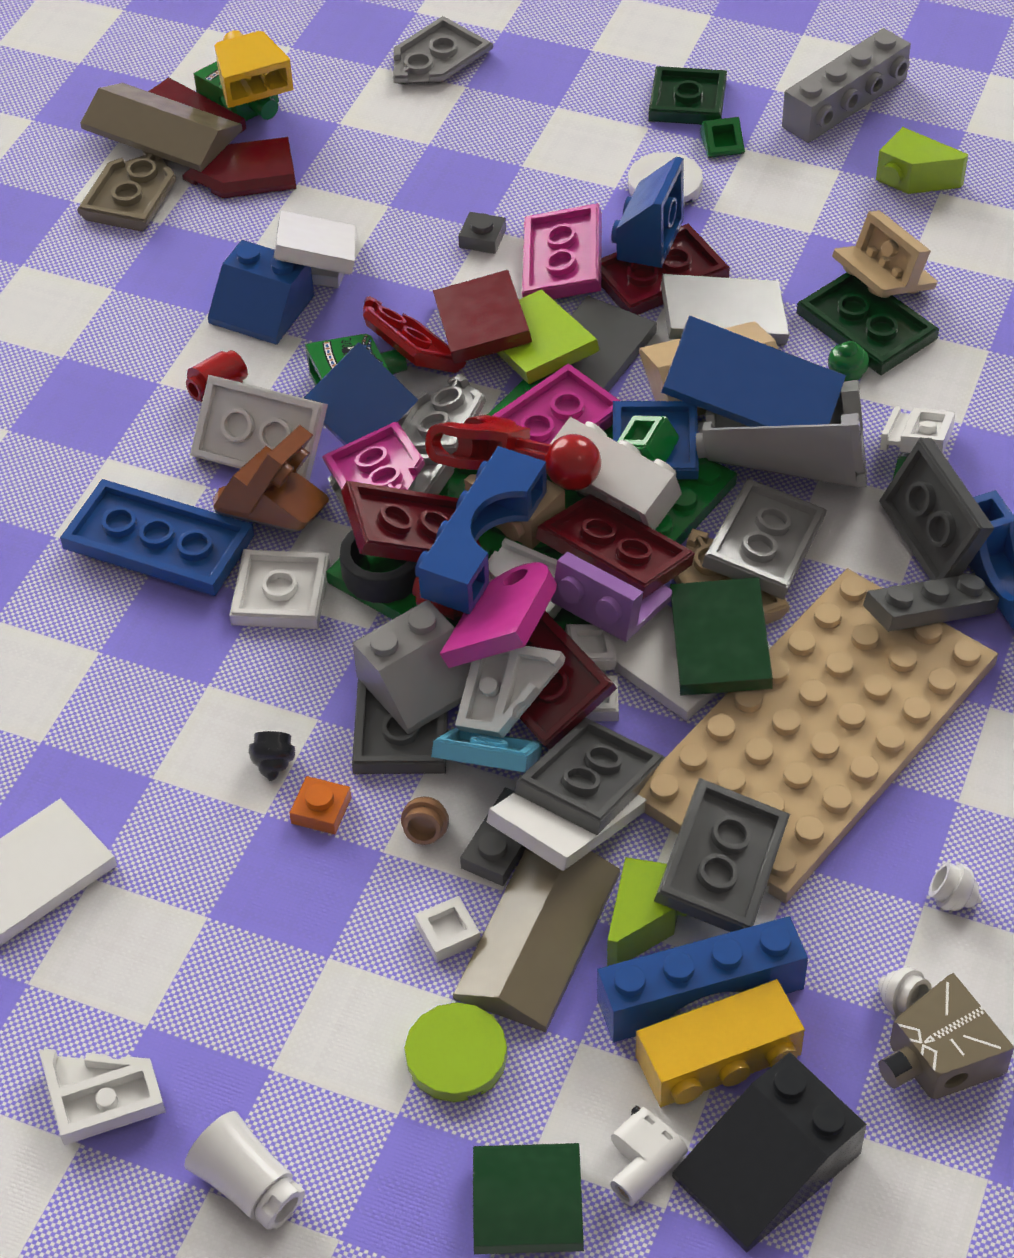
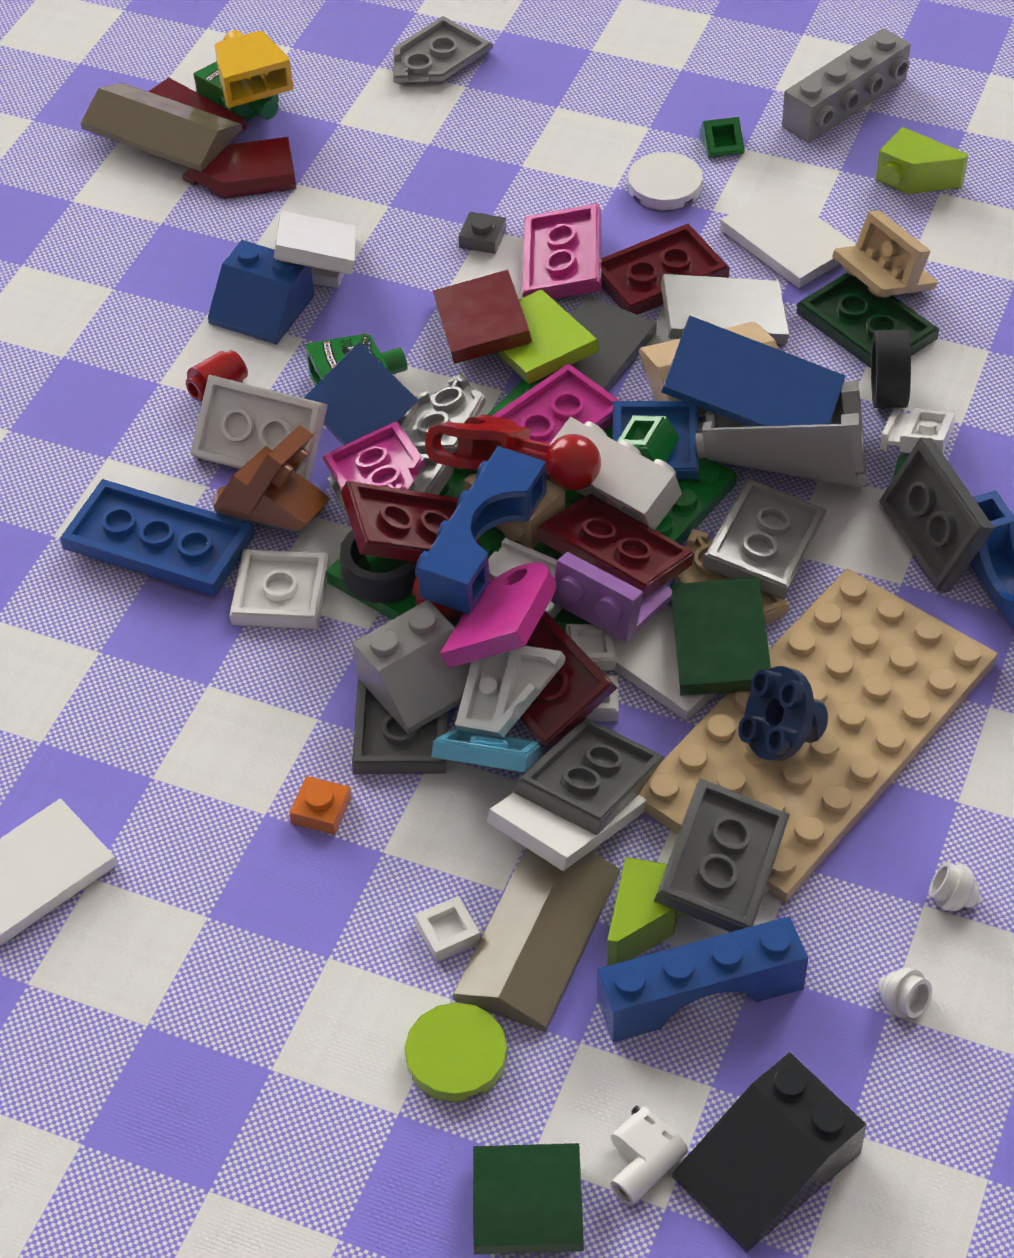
white wing [39,1049,166,1146] -> none
dark tan tile [77,151,176,231] -> none
white plant [184,1111,305,1230] -> none
black plate [248,731,295,781] -> none
red tile [363,296,467,373] -> none
medium nougat plate [401,796,449,845] -> none
dark grey plate [460,787,526,886] -> none
blue slope [611,157,684,268] -> none
yellow brick [635,979,805,1108] -> none
dark green tile [648,66,727,125] -> none
green plate [828,341,869,382] -> none
dark grey plate [863,573,1000,632] -> none
dark tan torso [878,973,1014,1099] -> none
none -> white tile [720,187,856,288]
none -> dark blue plate [738,666,828,762]
none -> black tyre [871,330,911,408]

